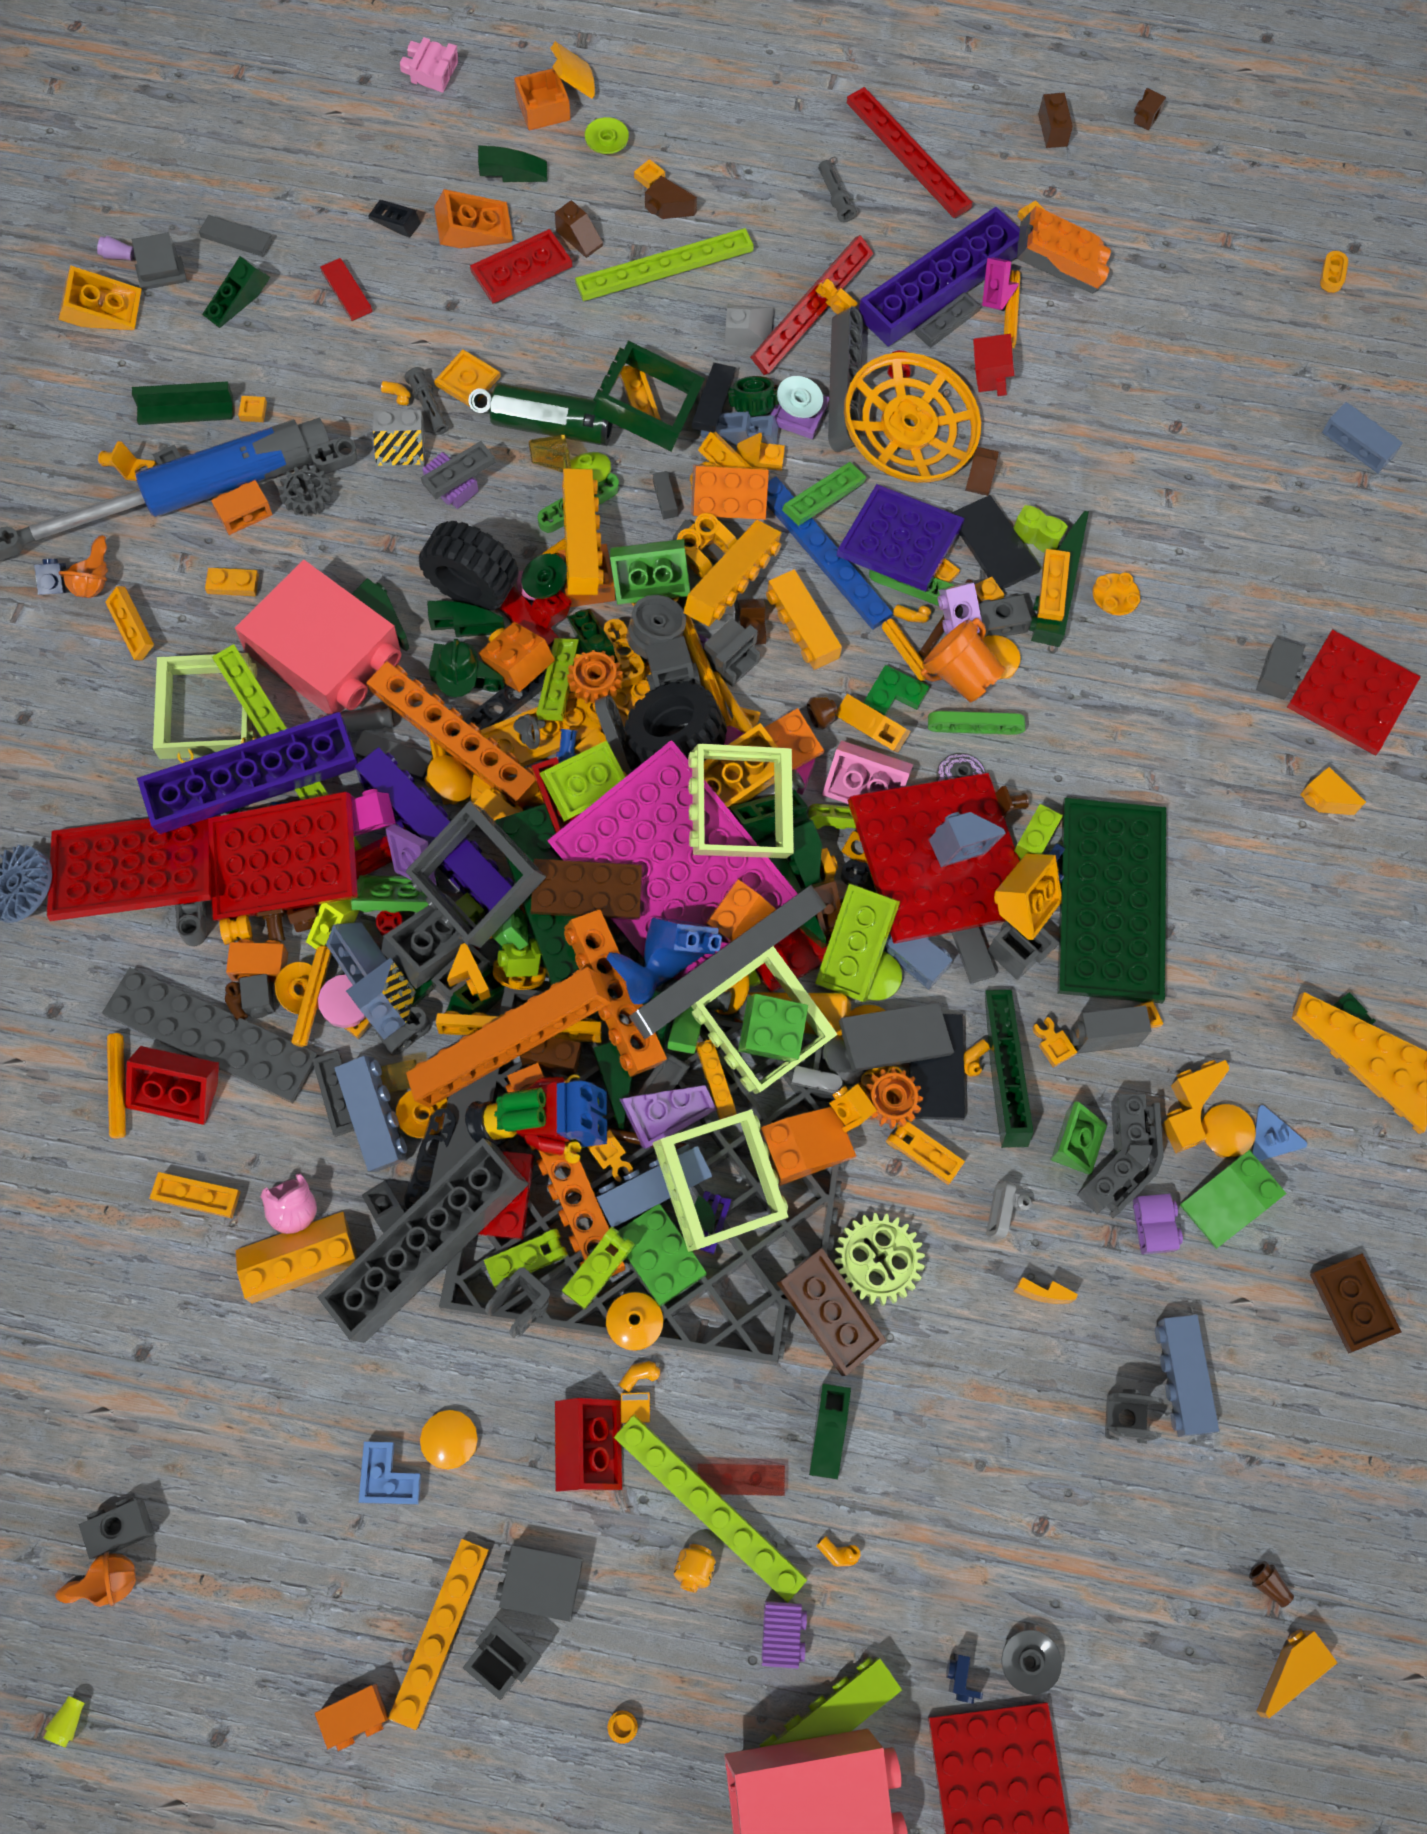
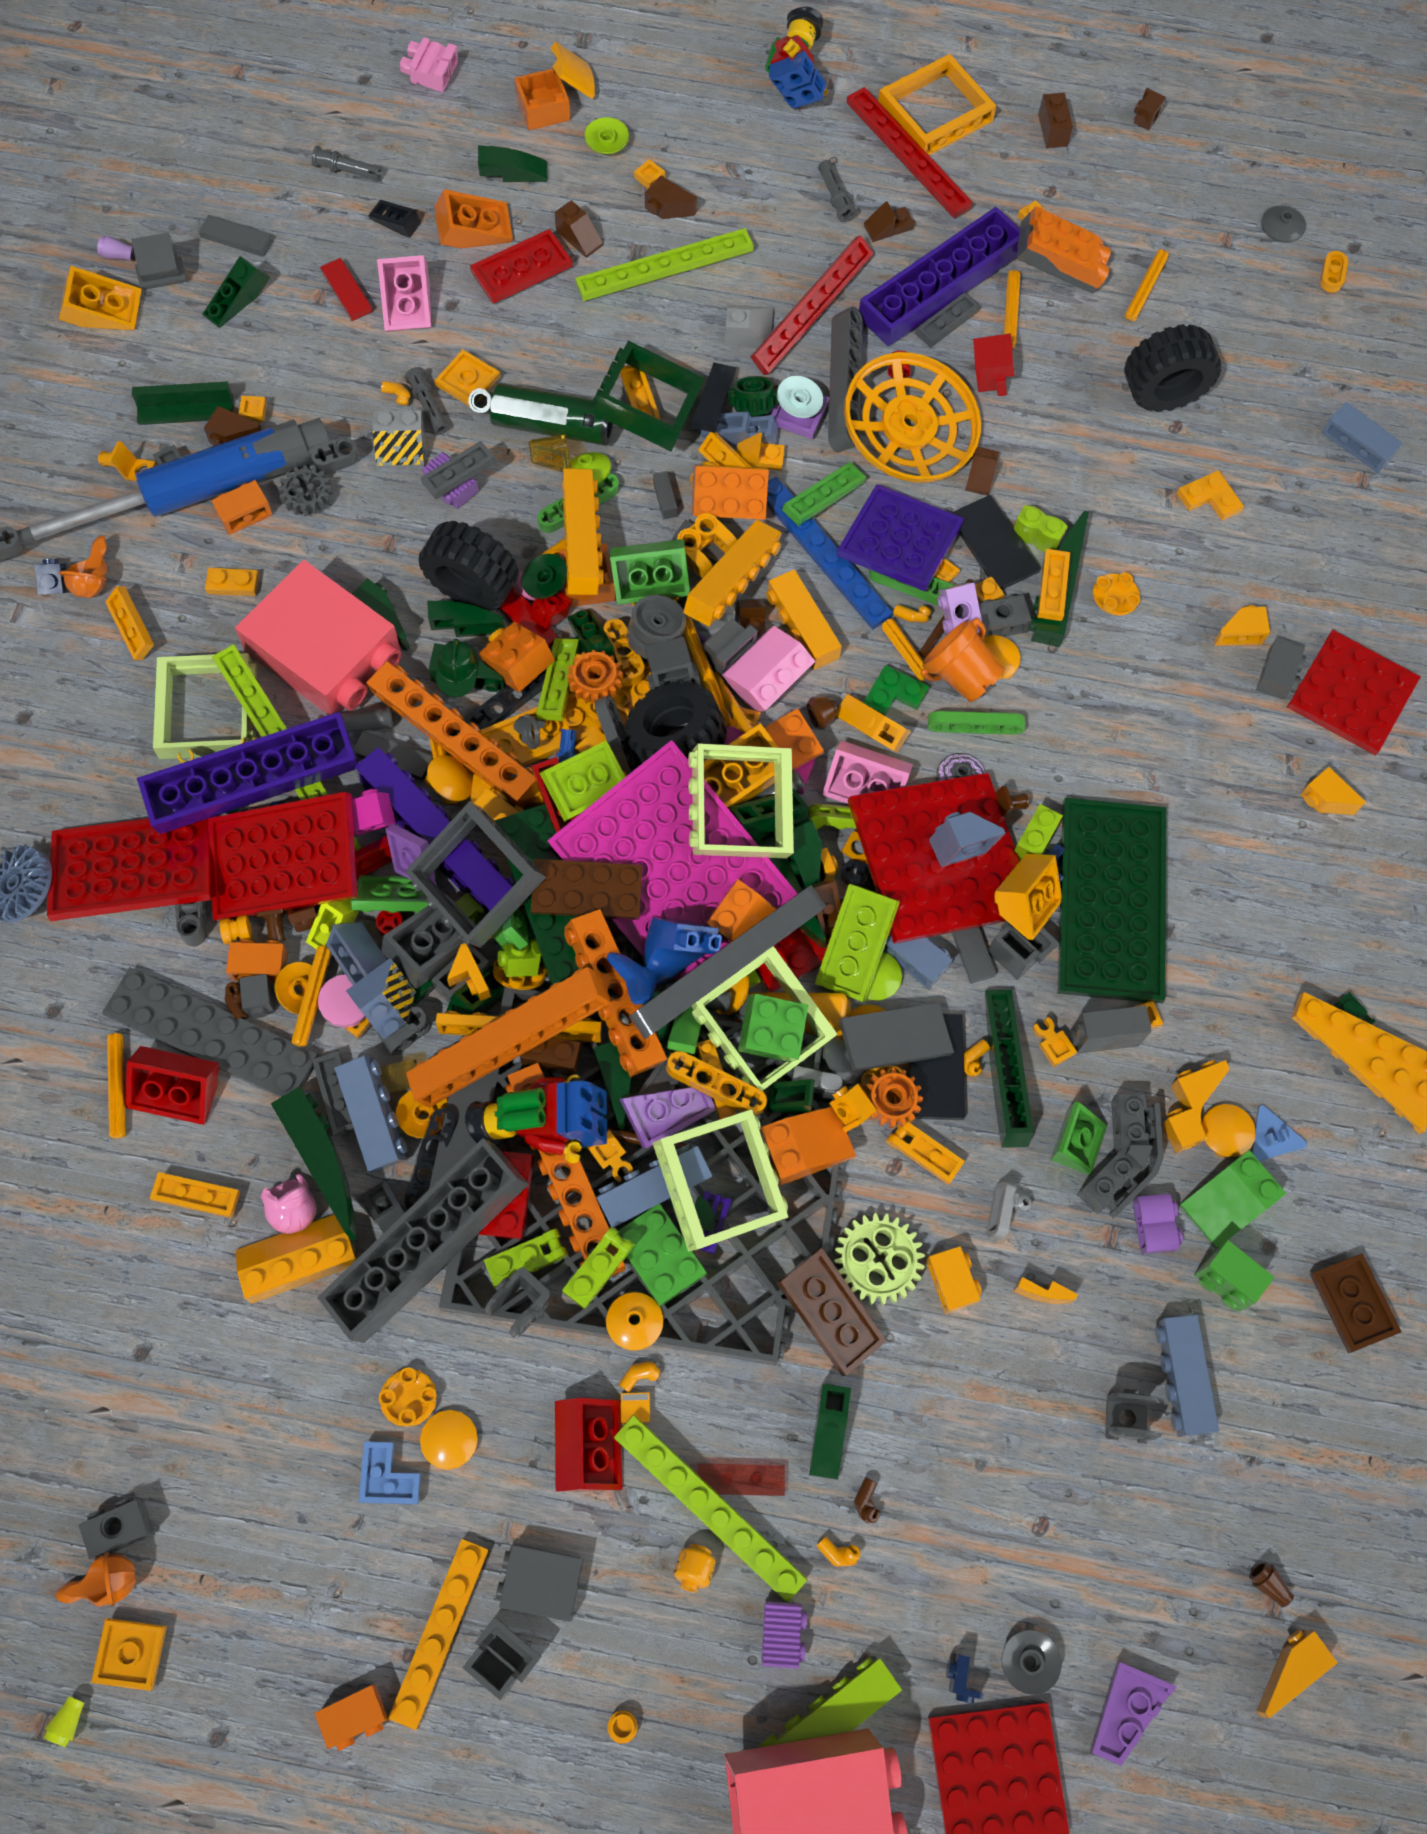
light orange plate [815,278,857,314] -> none
dark pink slope [982,257,1019,310] -> none
none -> light orange plate [91,1618,167,1691]
none -> reddish brown slope [204,406,262,446]
none -> dark green slope [271,1086,357,1241]
none -> dark grey pin [312,146,382,181]
none -> bright pink slope [377,255,431,332]
none -> light orange dish [378,1367,437,1427]
none -> light orange beam [666,1051,767,1116]
none -> bright pink slope [722,626,815,712]
none -> piece [765,7,829,108]
none -> dark green slope [767,1079,815,1115]
none -> reddish brown arm [854,1477,880,1523]
none -> reddish brown slope [864,201,914,242]
none -> light orange window [878,54,997,155]
none -> light orange brick [926,1246,982,1314]
none -> medium lavender wing [1090,1662,1177,1766]
none -> black tyre [1124,324,1222,412]
none -> light orange axle [1125,249,1169,322]
none -> light orange plate [1176,470,1244,521]
none -> bright green brick [1194,1240,1275,1311]
none -> light orange slope [1214,605,1270,646]
none -> dark grey dish [1261,205,1306,243]

